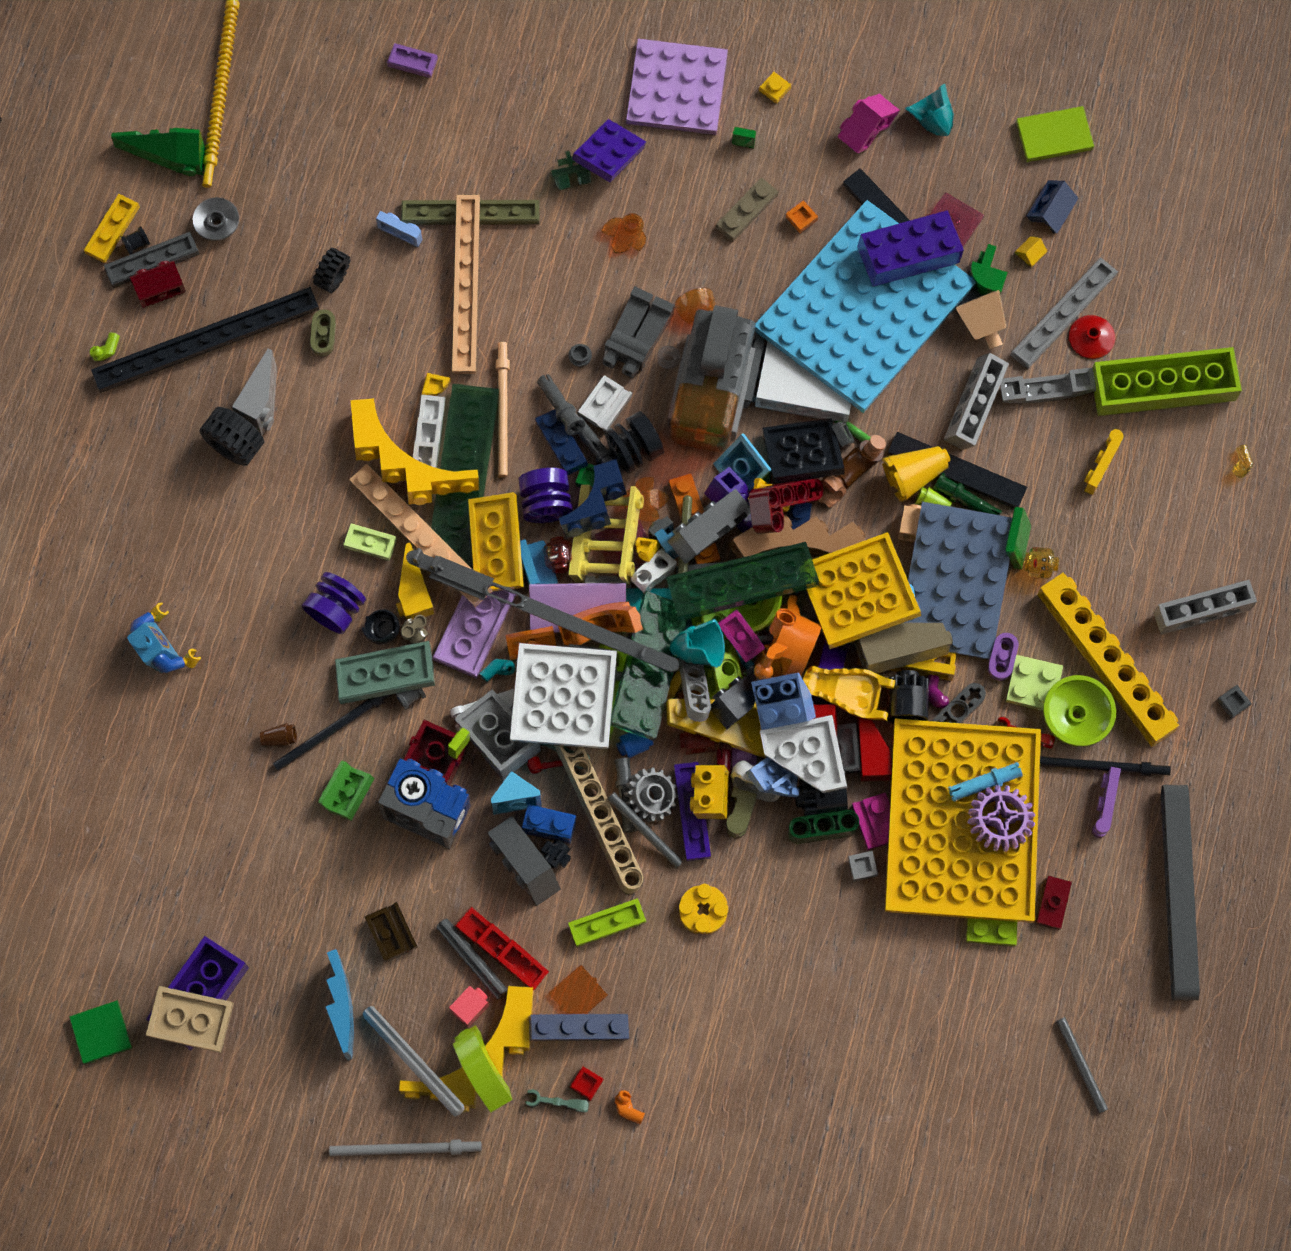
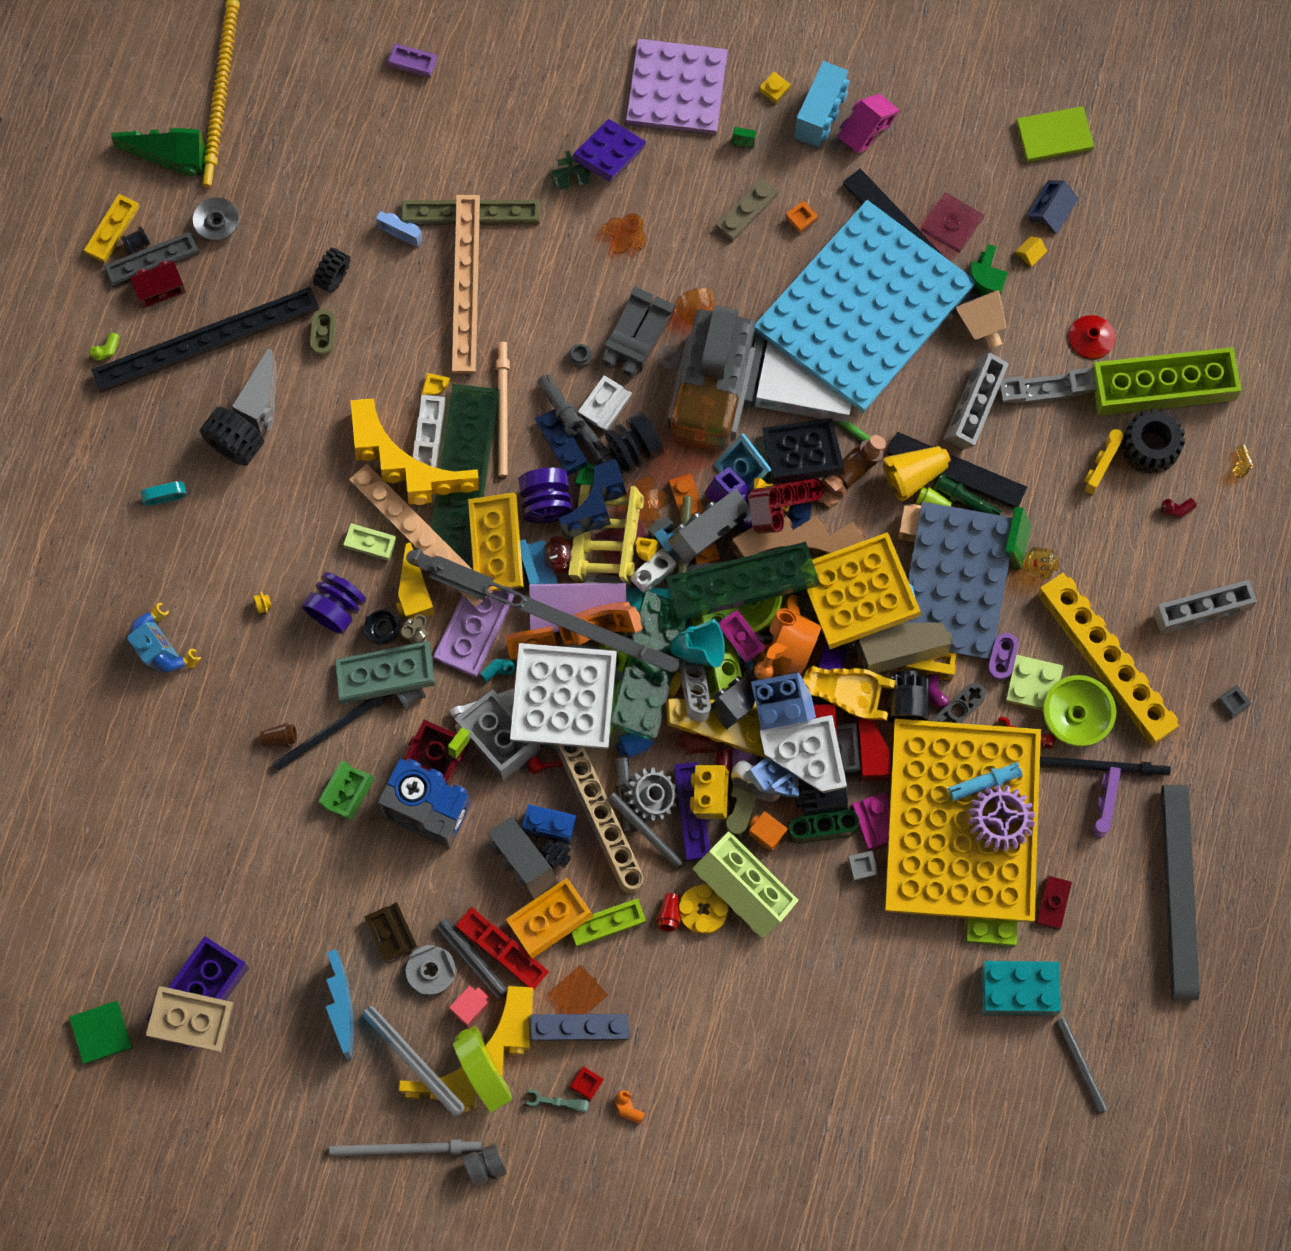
medium azure slope [491,771,542,815] -> none
dark grey tile [832,422,854,447] -> none
dark purple brick [857,210,964,287] -> none
teal helmet [905,84,954,136] -> none
light grey tile [1010,257,1118,369] -> none
none -> teal beam [140,481,187,506]
none -> yellow plate [253,592,272,615]
none -> light grey plate [406,945,456,996]
none -> flat silver wheel [462,1144,507,1188]
none -> light orange plate [506,878,594,959]
none -> red cone [656,893,680,932]
none -> yellowish green slope [692,831,799,938]
none -> orange brick [748,811,788,853]
none -> medium azure brick [794,61,850,148]
none -> teal brick [981,961,1061,1016]
none -> black tyre [1122,409,1186,474]
none -> dark red arm [1161,498,1197,518]

